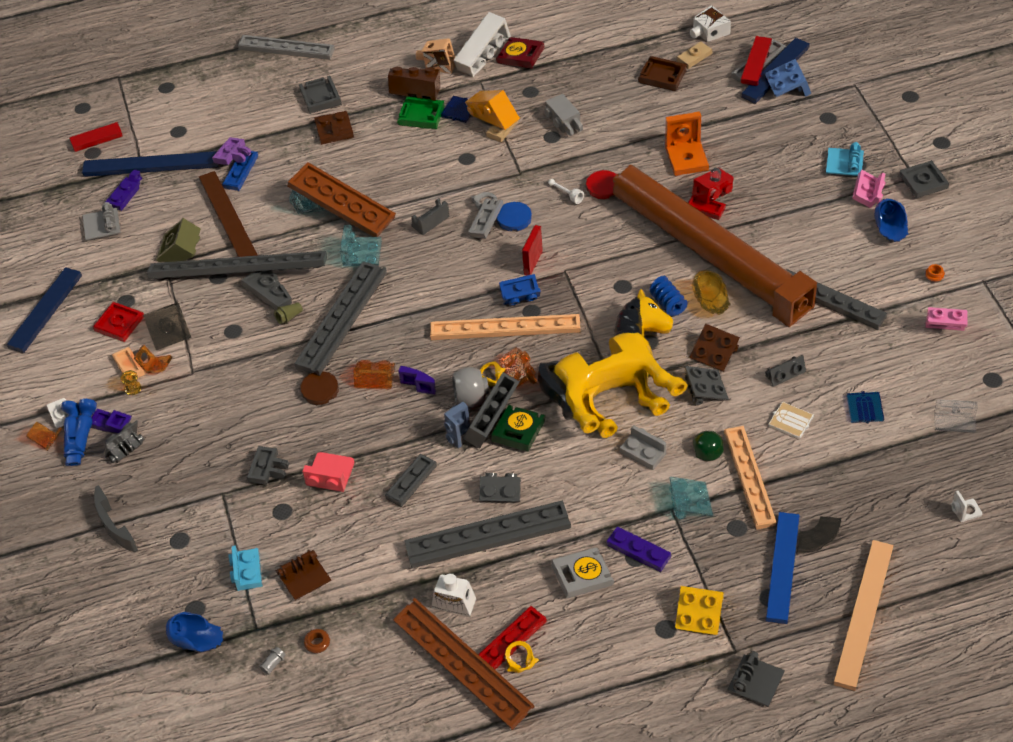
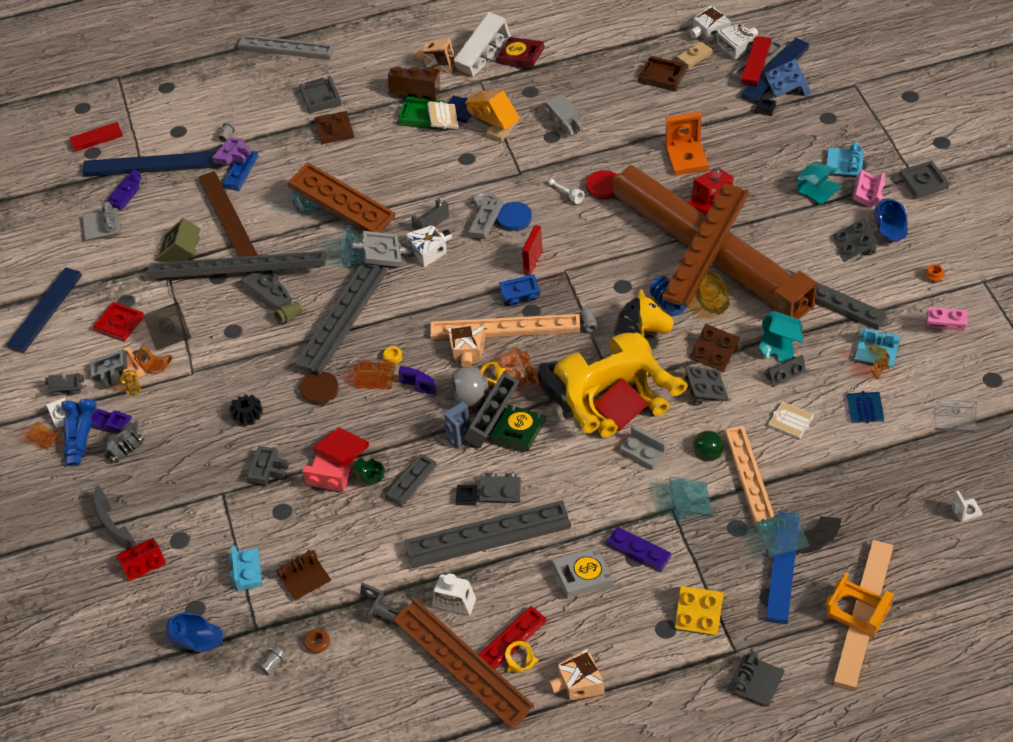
none -> dark grey hinge [44,373,87,395]
none -> dark grey hinge [91,349,128,389]
none -> red bracket [116,538,166,581]
none -> light grey pin [217,121,235,143]
none -> black gear [229,393,263,427]
none -> red tile [313,427,369,467]
none -> light grey plate [351,231,412,267]
none -> dark green hair [353,458,385,486]
none -> flat silver bracket [360,583,399,624]
none -> yellow tile [383,346,402,365]
none -> white torso [406,226,452,267]
none -> piece [427,102,458,129]
none -> light nougat torso [448,325,485,367]
none -> black tile [456,485,477,506]
none -> torso [549,649,604,700]
none -> light grey pin [580,308,598,332]
none -> red tile [594,378,648,431]
none -> dark orange plate [662,183,749,308]
none -> white torso [717,24,758,61]
none -> black tile [755,98,777,116]
none -> clear light blue hinge [755,511,810,557]
none -> teal piece [759,311,803,362]
none -> teal piece [797,161,841,205]
none -> light orange panel [825,572,894,638]
none -> dark grey hinge [832,218,878,262]
none -> medium azure hinge [855,328,900,368]
none -> clear orange bracket [864,342,890,379]

